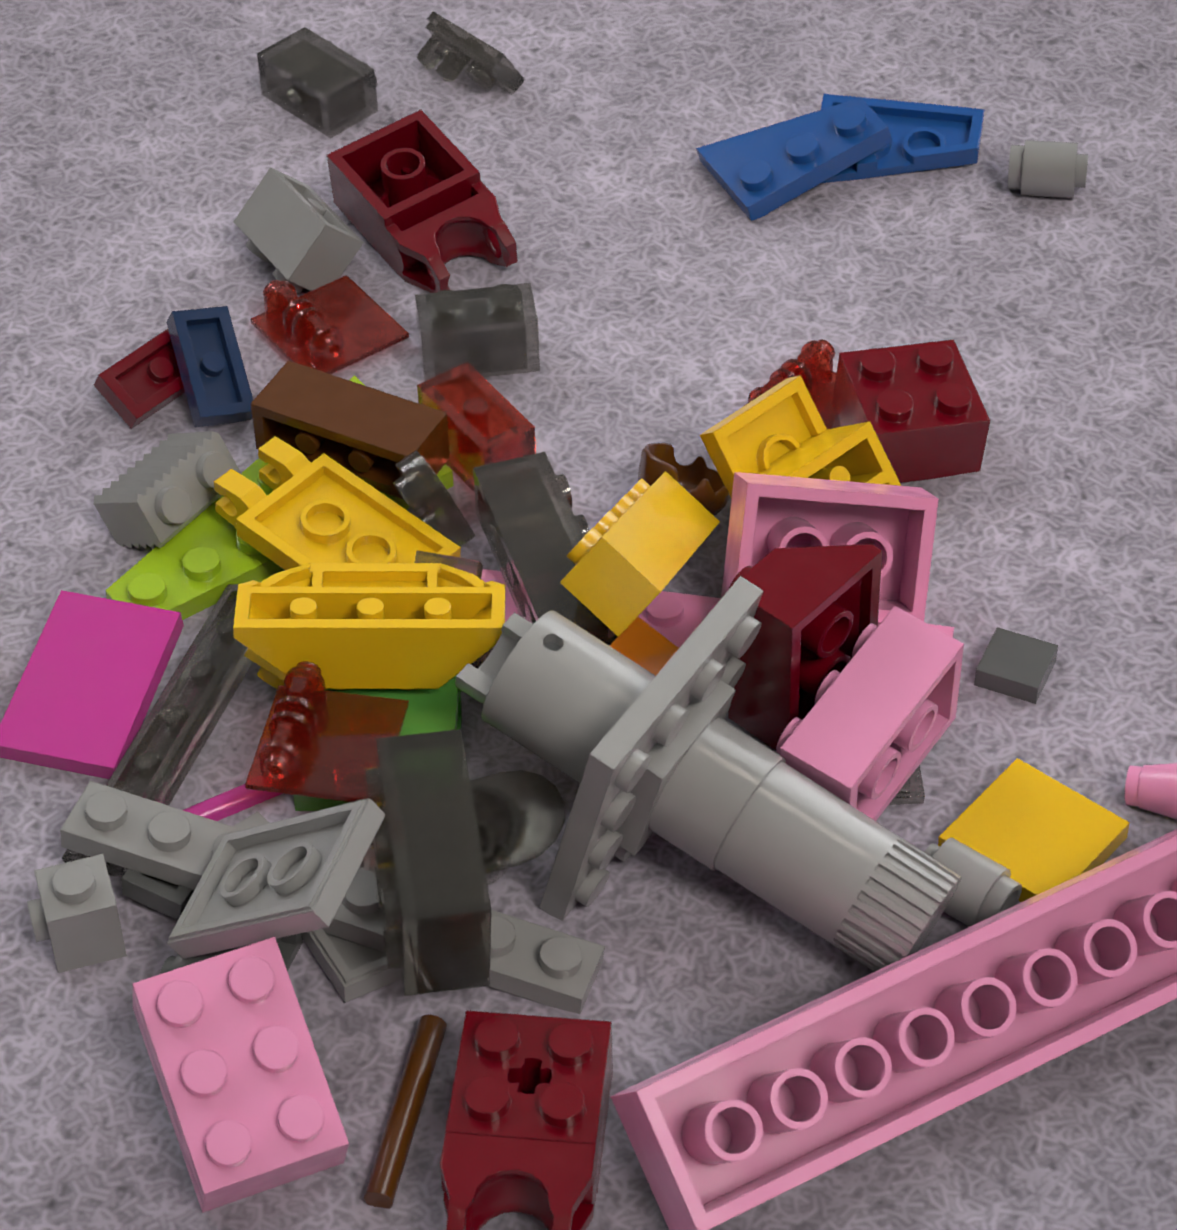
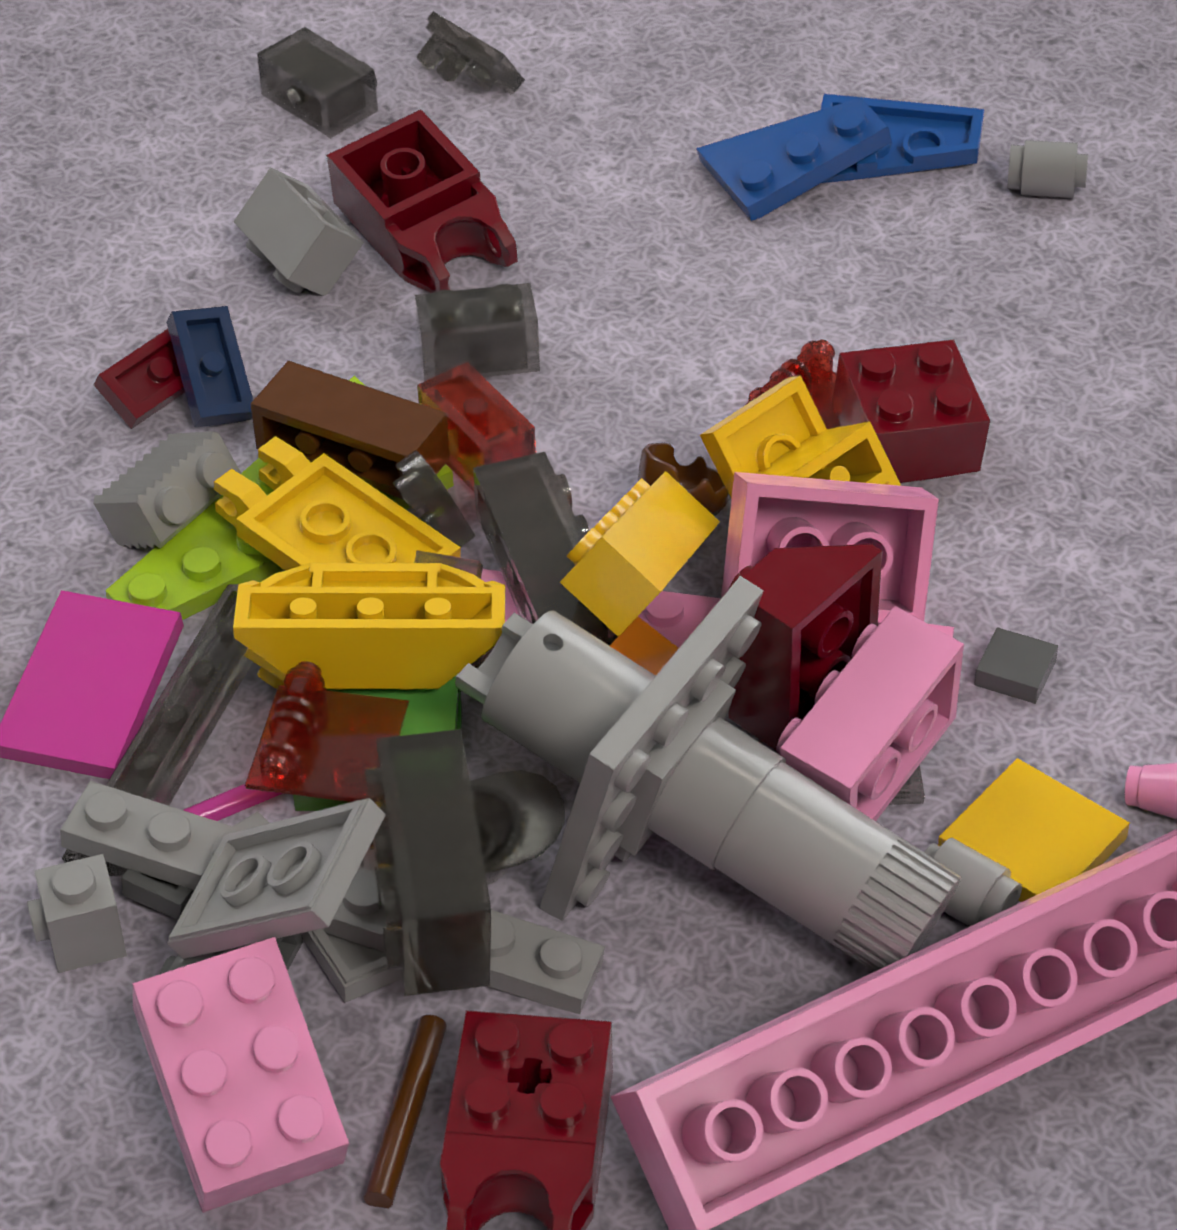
clear red hinge [250,275,409,374] -> none

